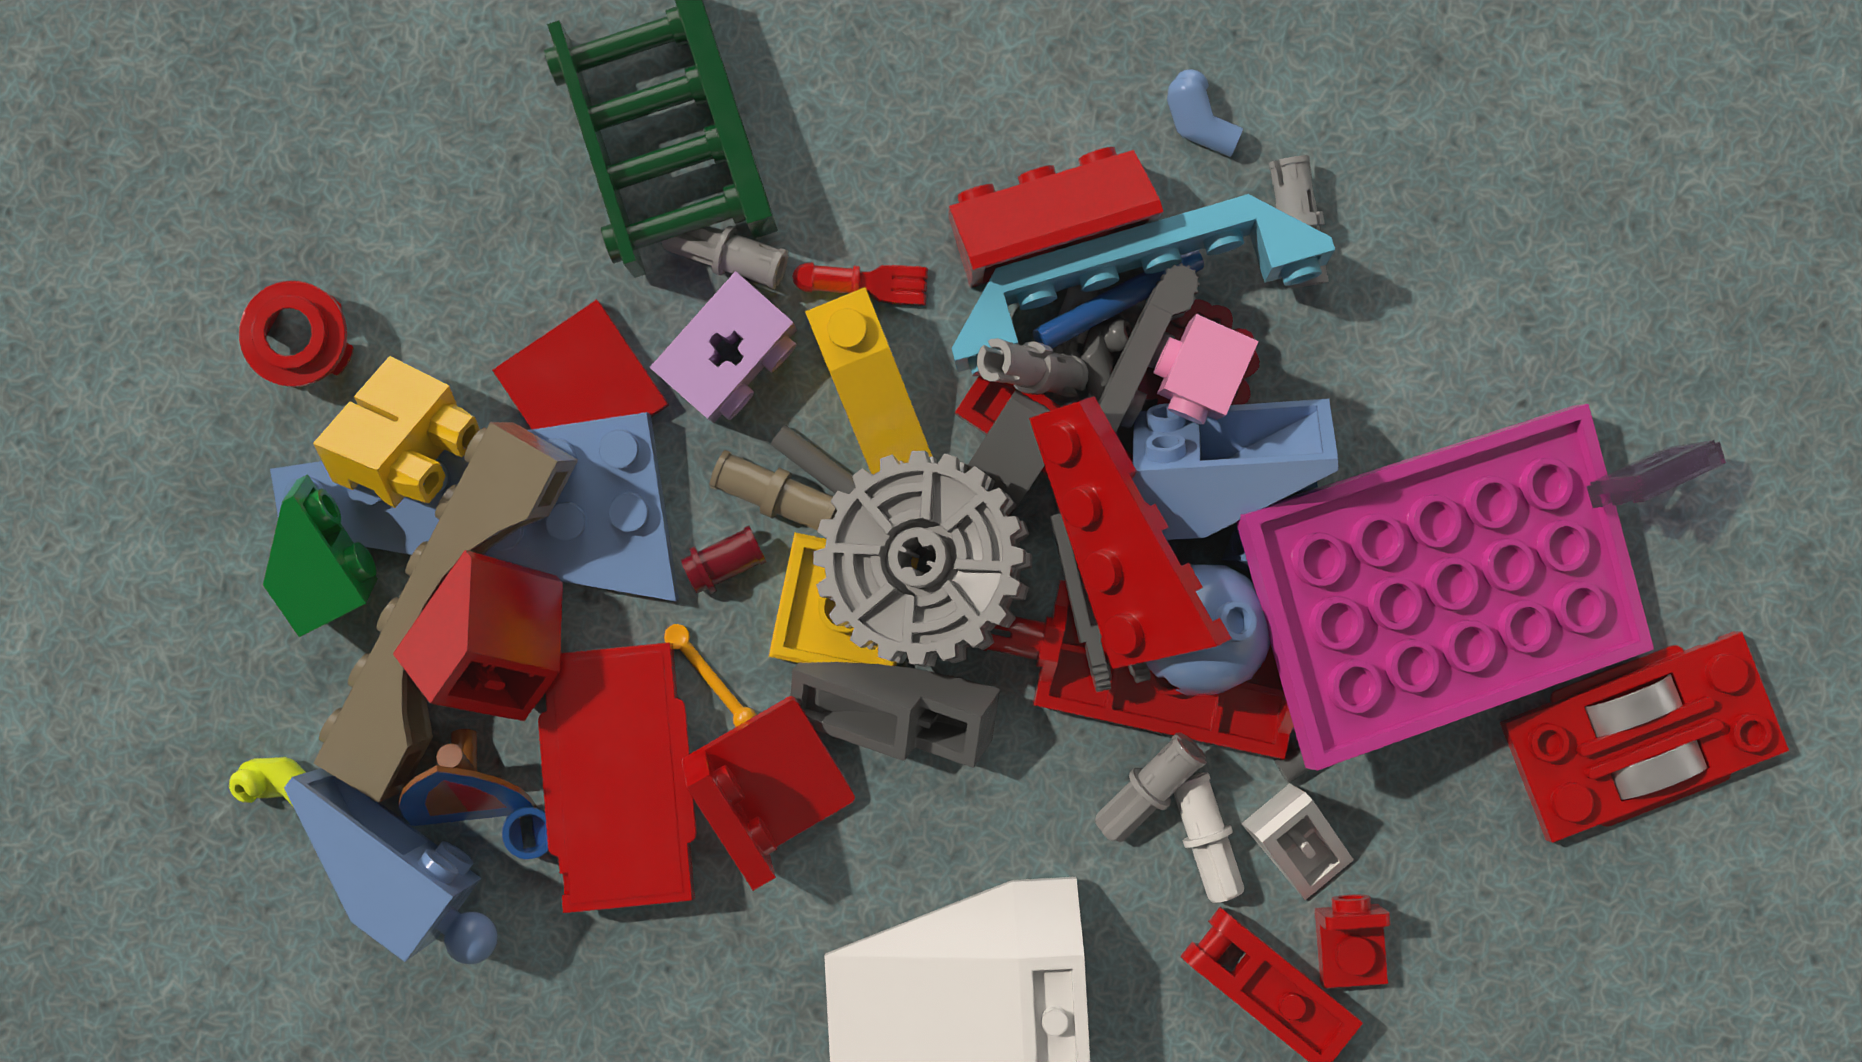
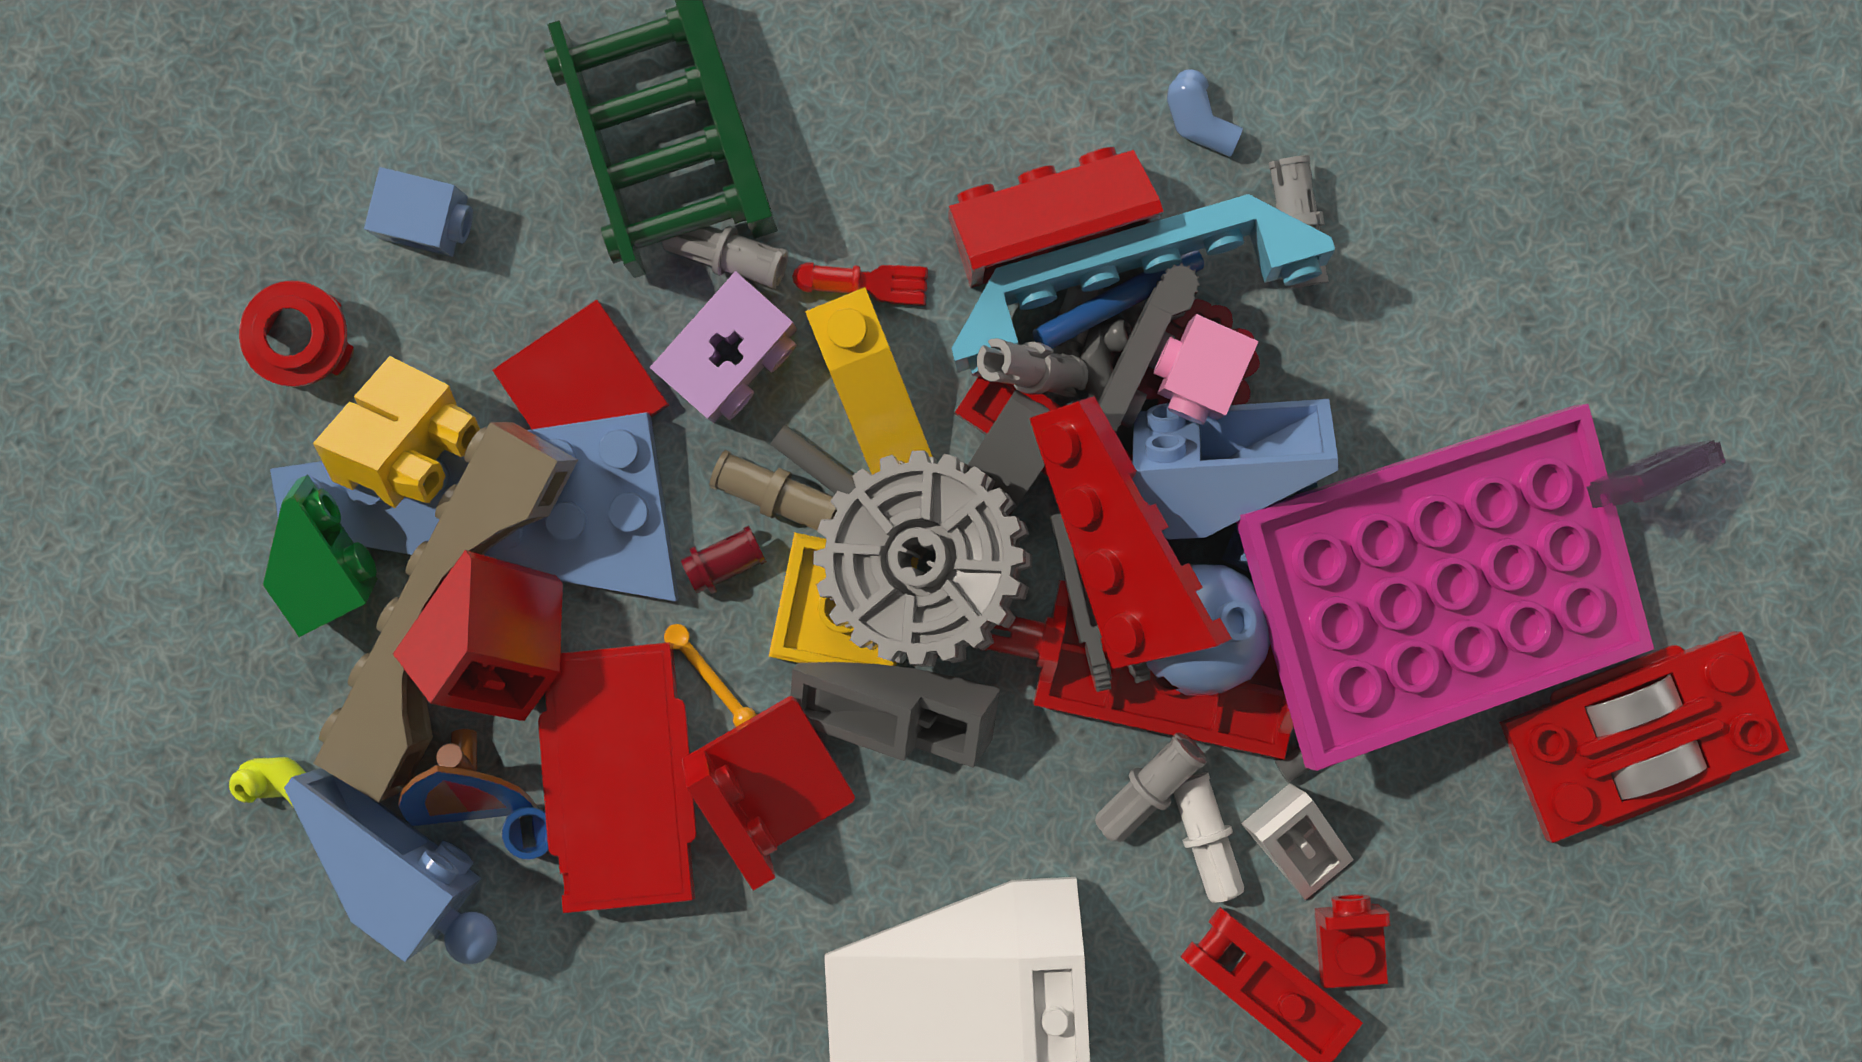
none -> medium blue brick [364,167,473,257]

